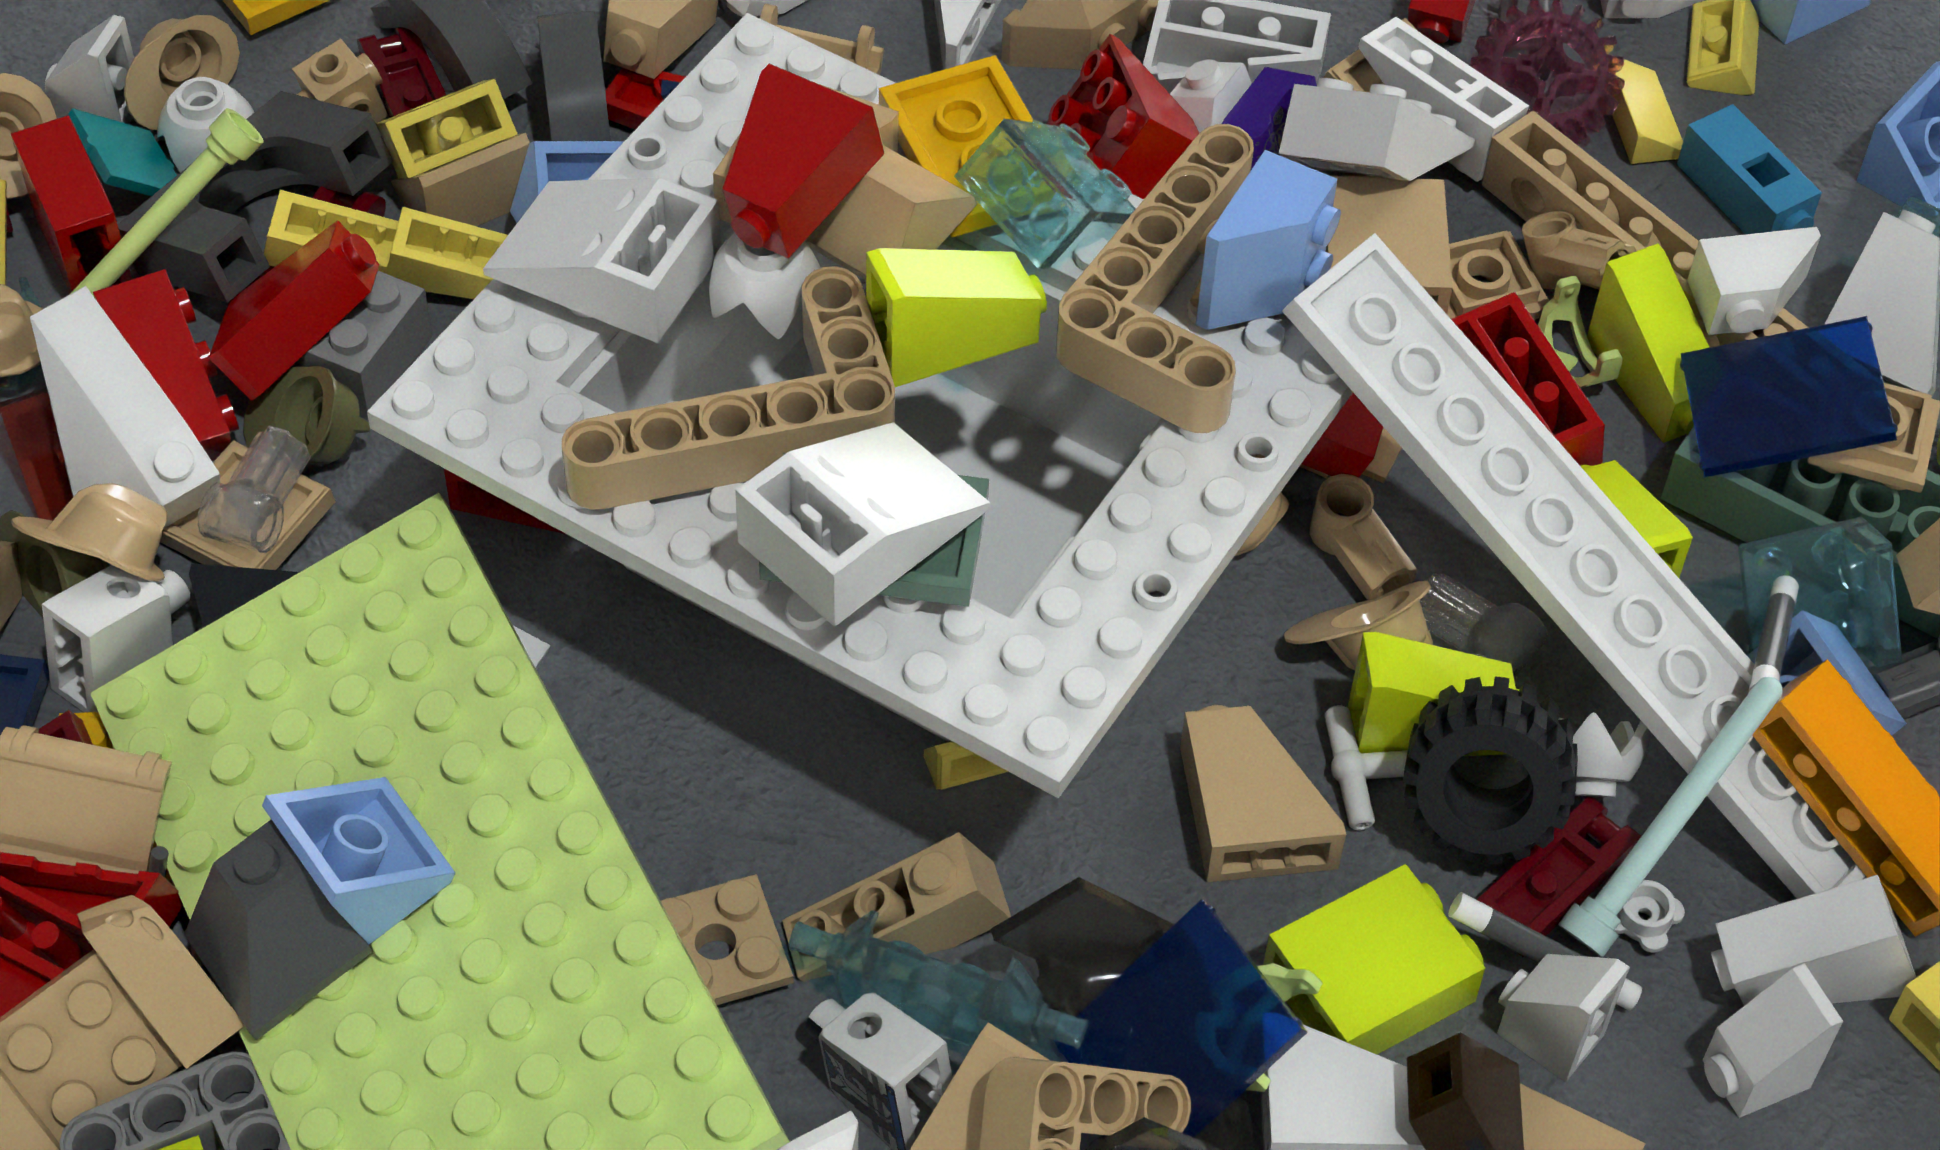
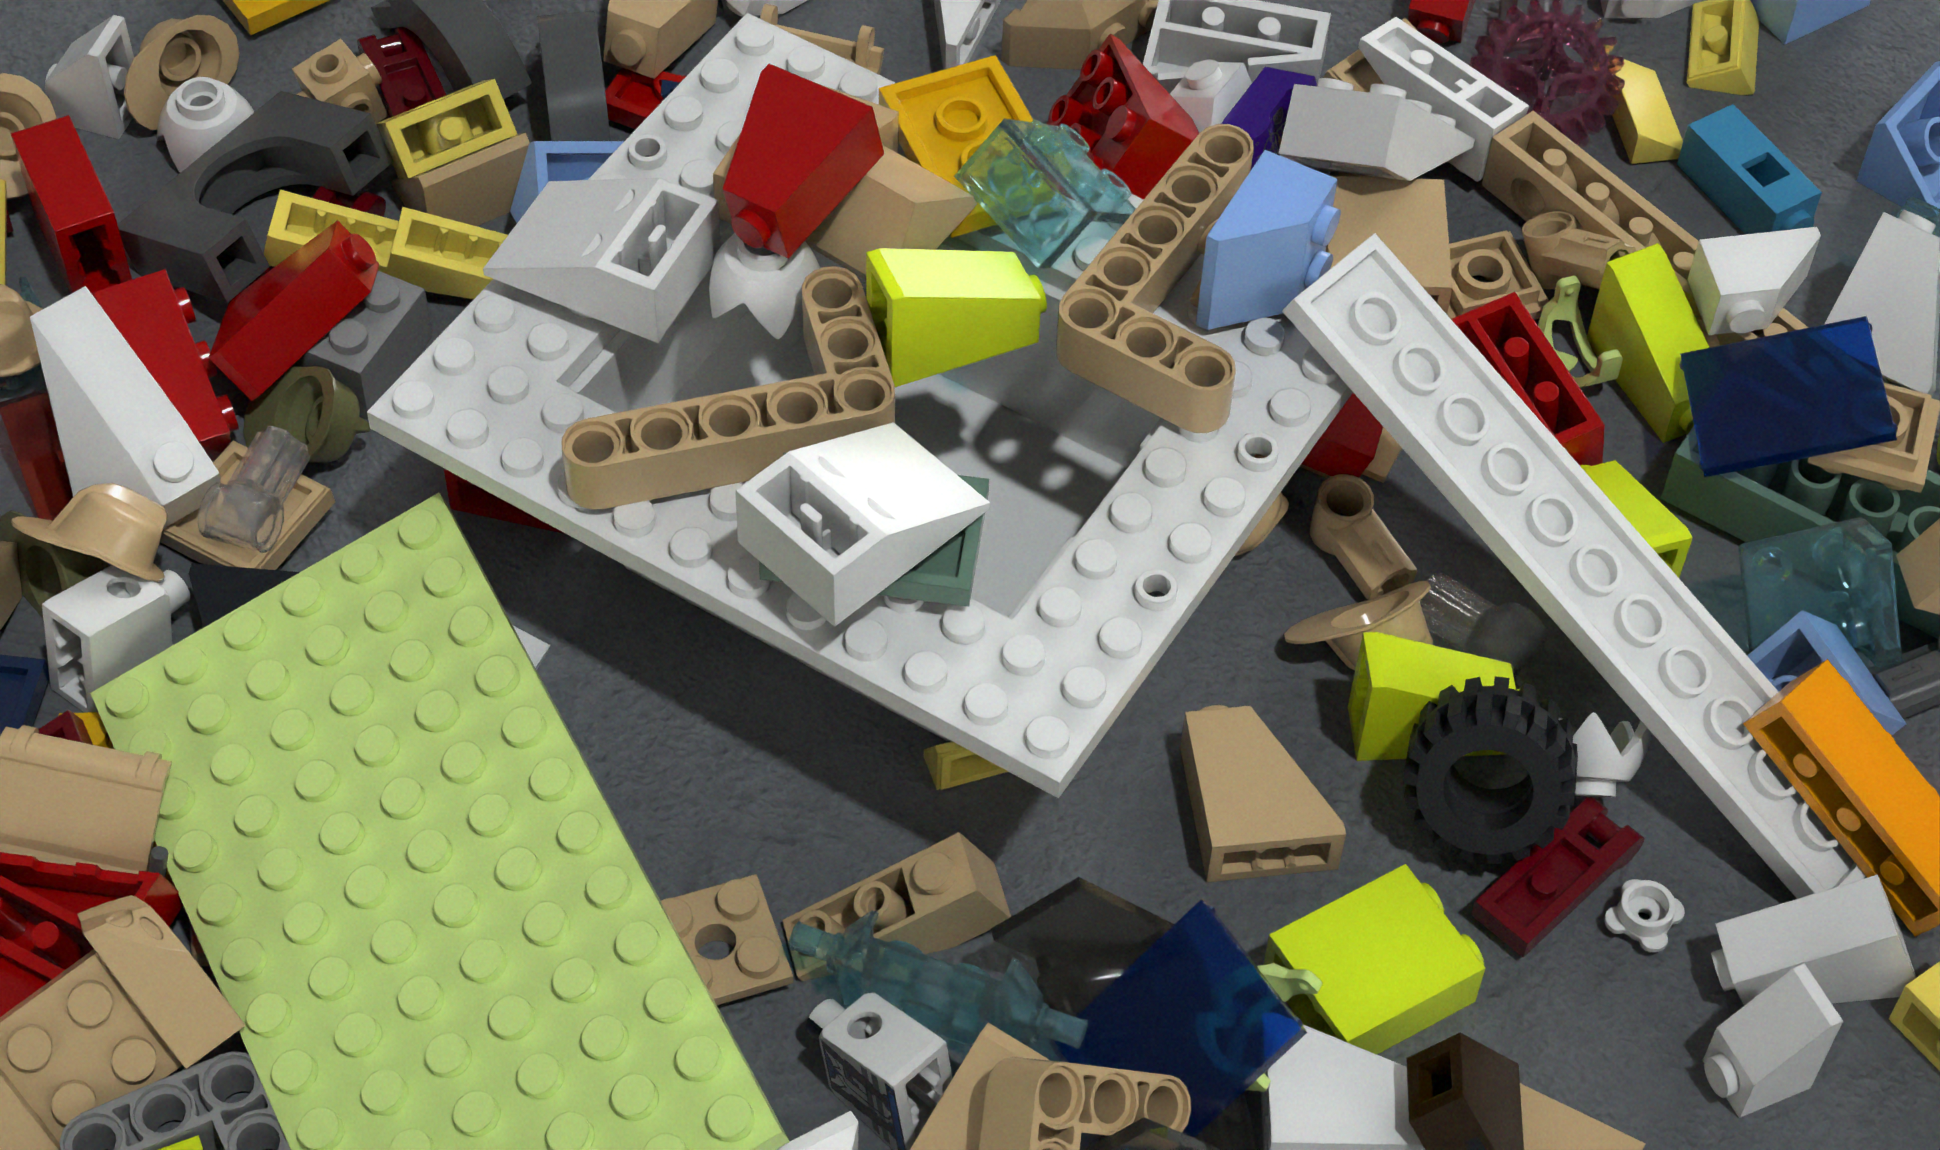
teal piece [66,108,177,196] -> none
yellowish green piece [69,108,263,296] -> none
dark grey slope [184,820,373,1040] -> none
light blue slope [262,777,456,945] -> none
white piece [1324,705,1408,831] -> none
bar [1448,892,1642,1010] -> none
white slope [1497,954,1630,1082] -> none
light aqua piece [1558,677,1783,958] -> none
dark grey bar [1748,575,1799,694] -> none

